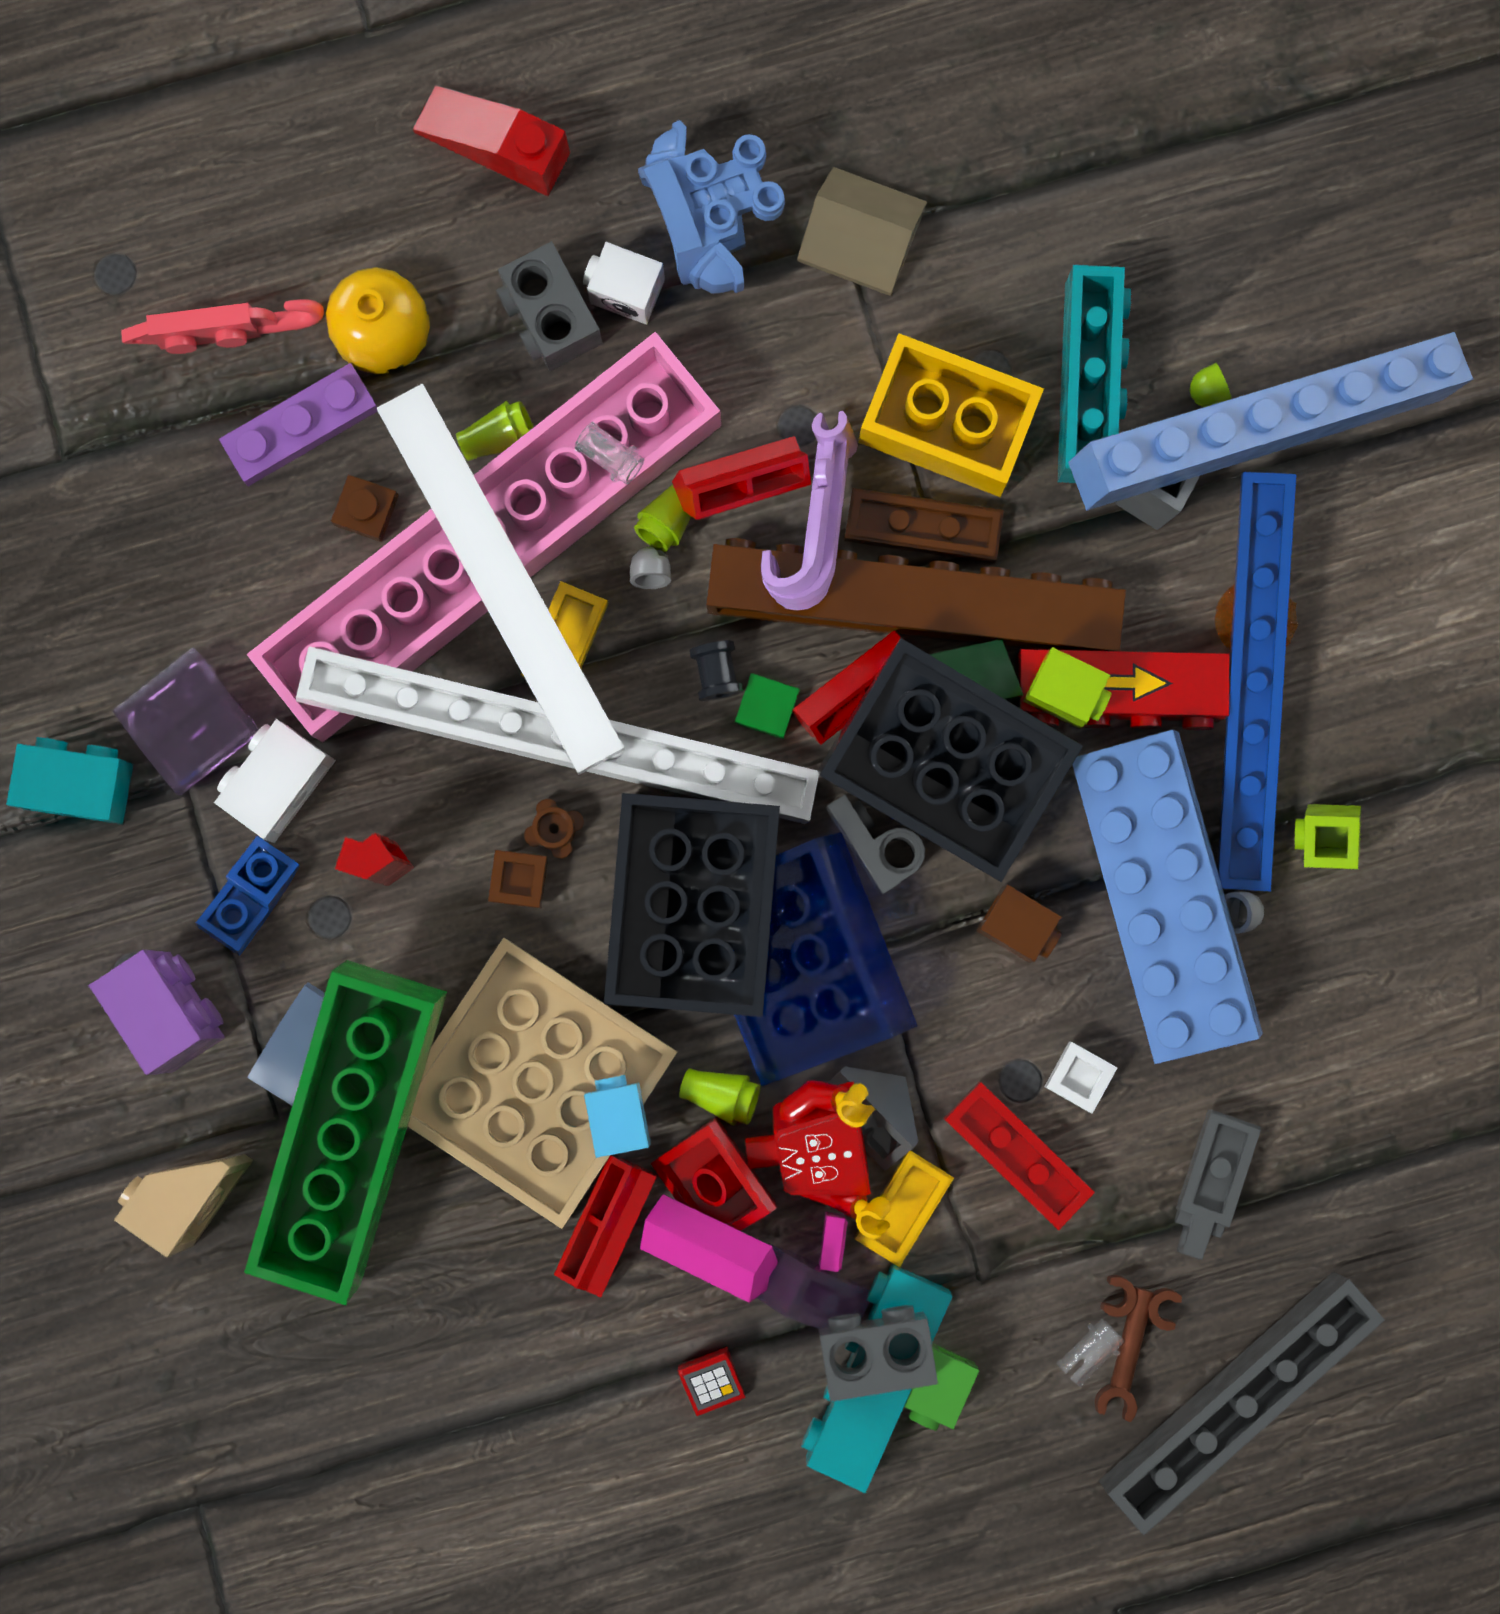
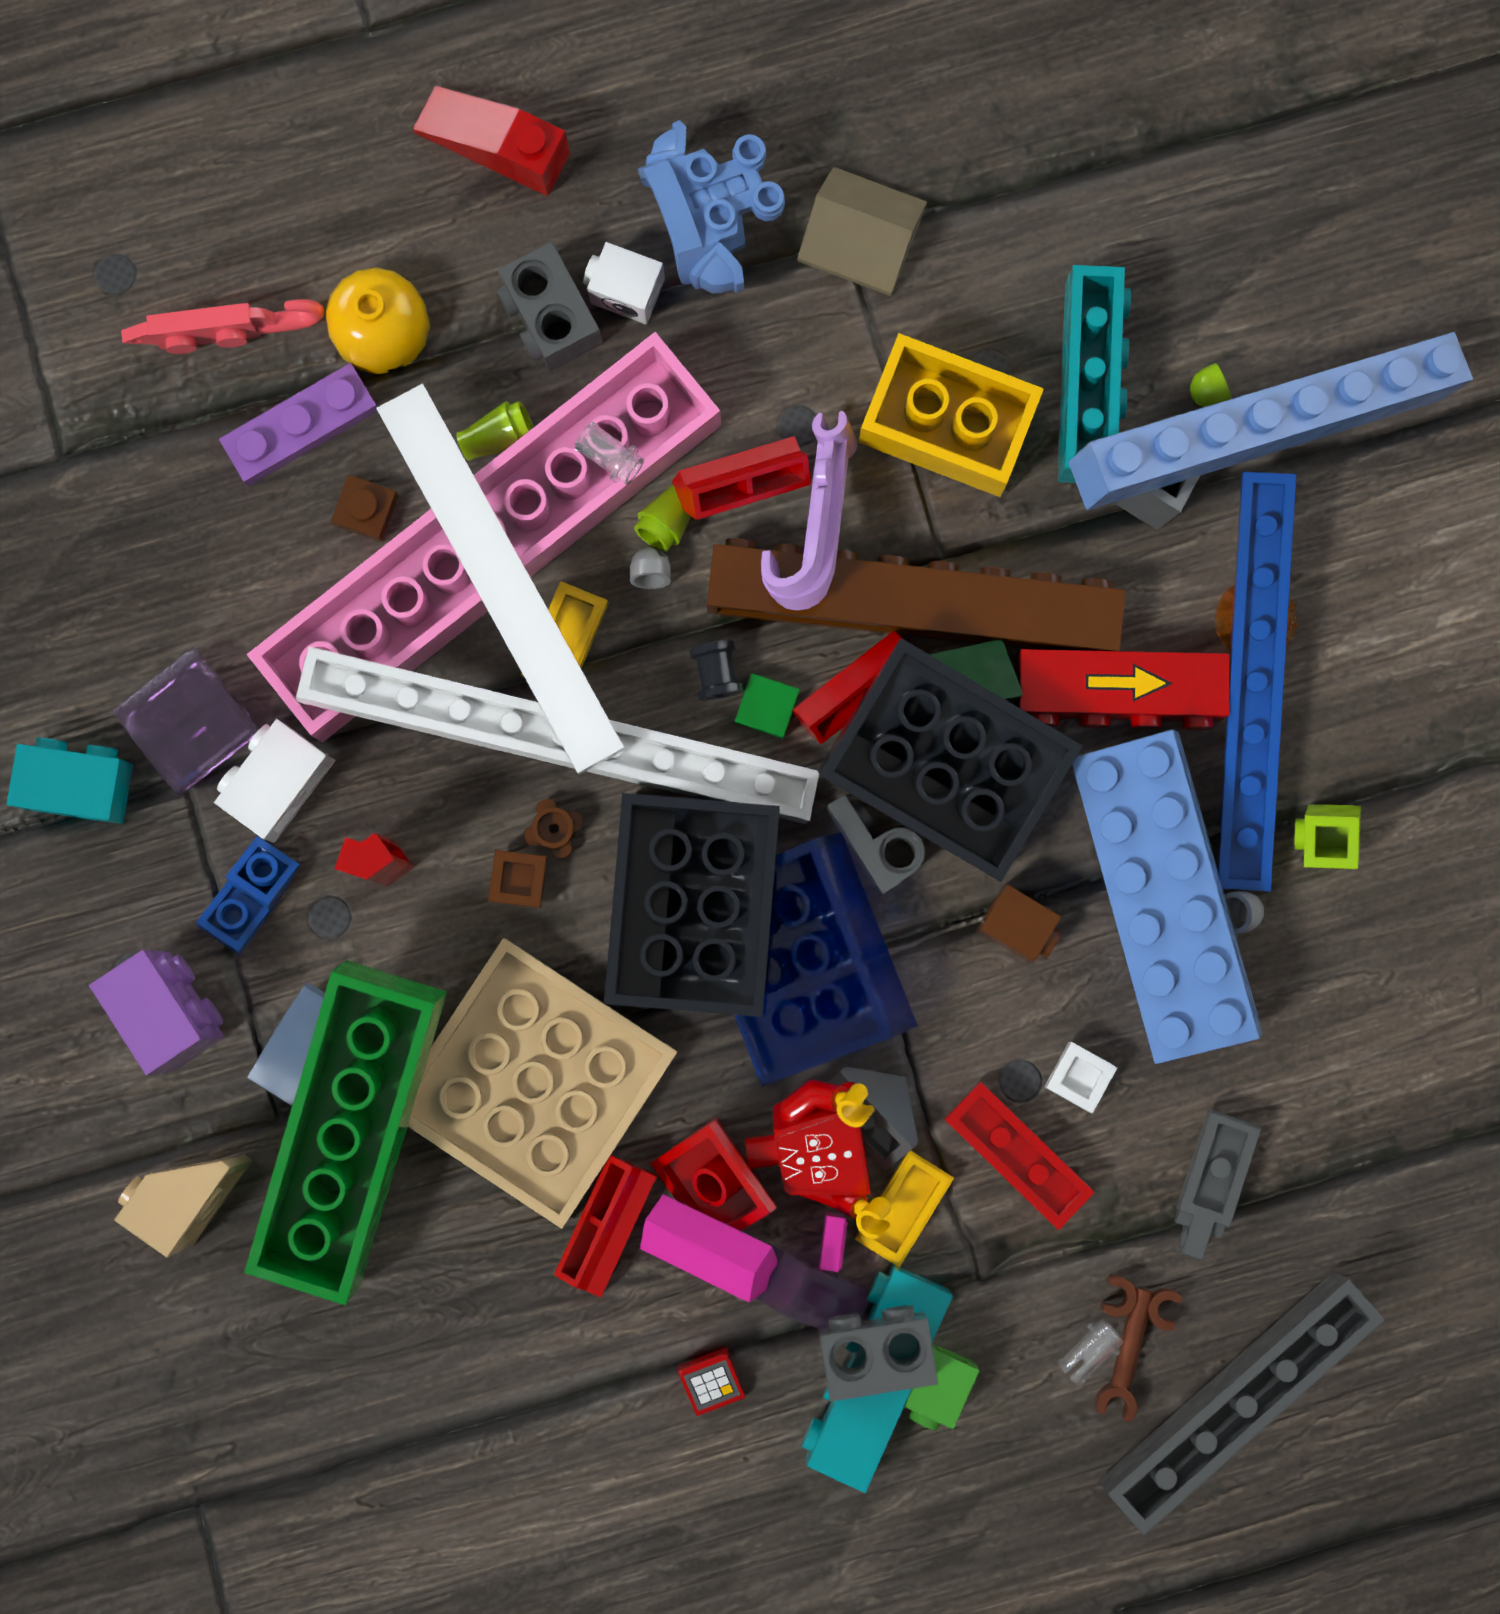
medium azure brick [584,1075,651,1158] -> none
lime cone [679,1068,760,1126] -> none
reddish brown tile [845,488,1004,563] -> none
lime brick [1023,647,1112,729] -> none

